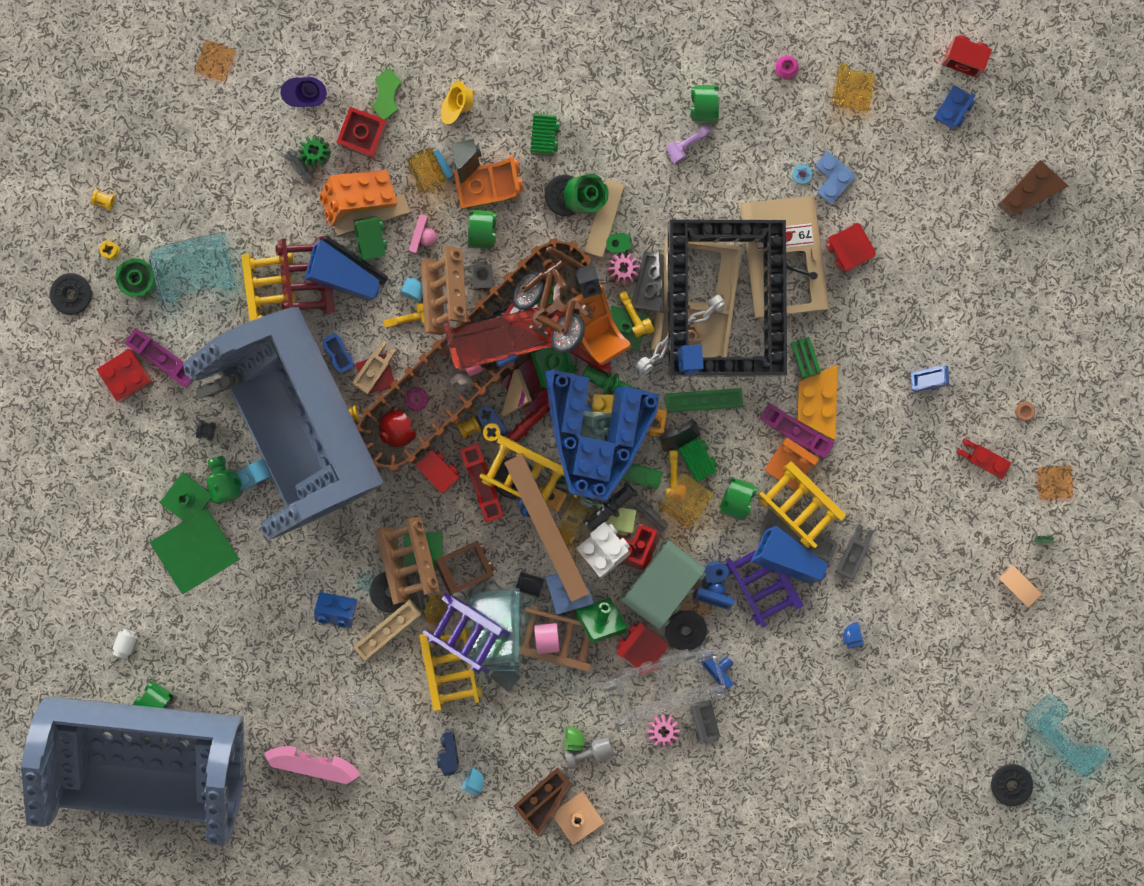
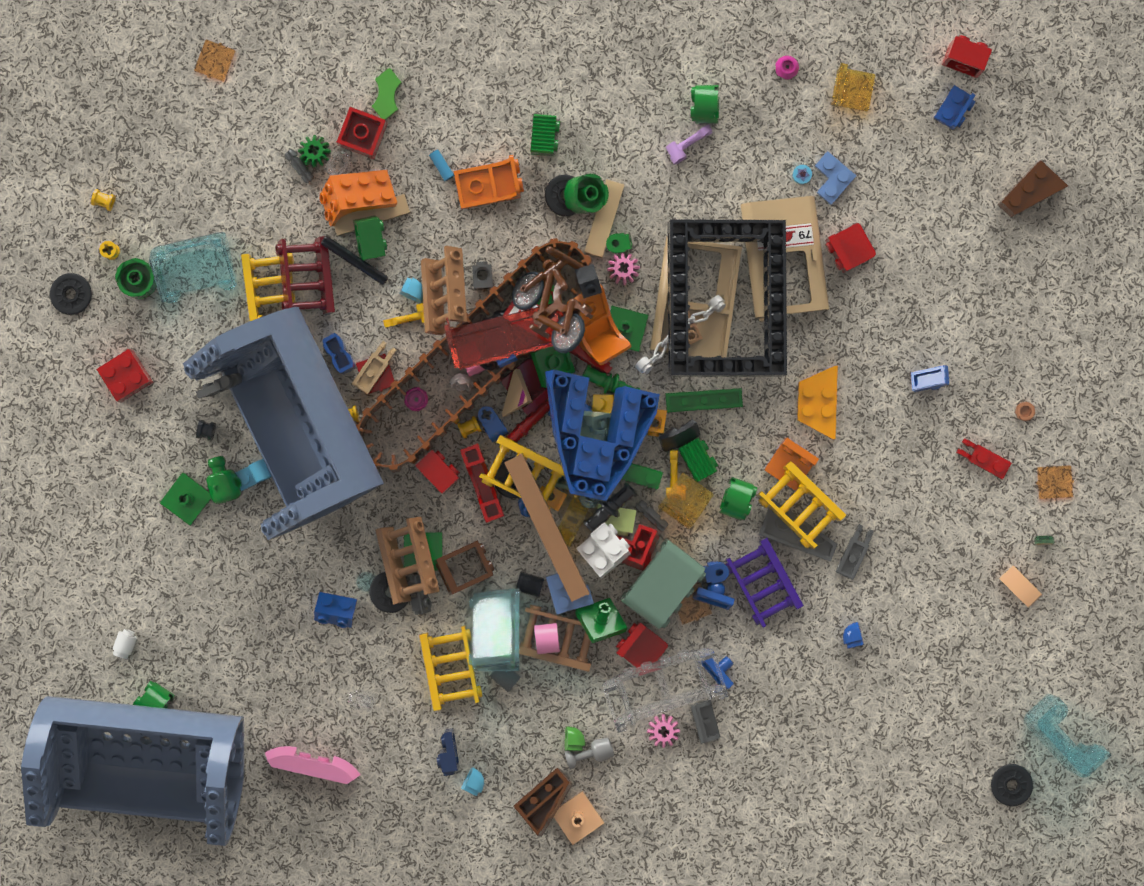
magenta slope [124,328,193,388] -> none
green sticker [149,507,240,595] -> none
dark purple piece [280,76,327,107] -> none
blue slope [305,240,380,301] -> none
tan tile [353,599,423,661] -> none
red cylinder [379,408,416,447] -> none
clear yellow brick [406,148,447,194] -> none
bright pink tile [409,214,437,255] -> none
fence [423,593,511,673] -> none
clear yellow gear [423,594,447,625] -> none
yellow piece [441,81,475,125] -> none
pearl dark grey slope [451,139,482,183] -> none
green brick [468,210,497,249] -> none
yellow bush [483,423,500,441] -> none
yellow brick [619,291,655,338] -> none
dark grey wing [631,251,664,313] -> none
black wheel [665,611,707,651] -> none
blue brick [678,345,704,376] -> none
blue slope [751,526,828,584] -> none
magenta slope [759,403,835,459] -> none
black hinge [786,263,818,280] -> none
green tile [791,337,821,379] -> none

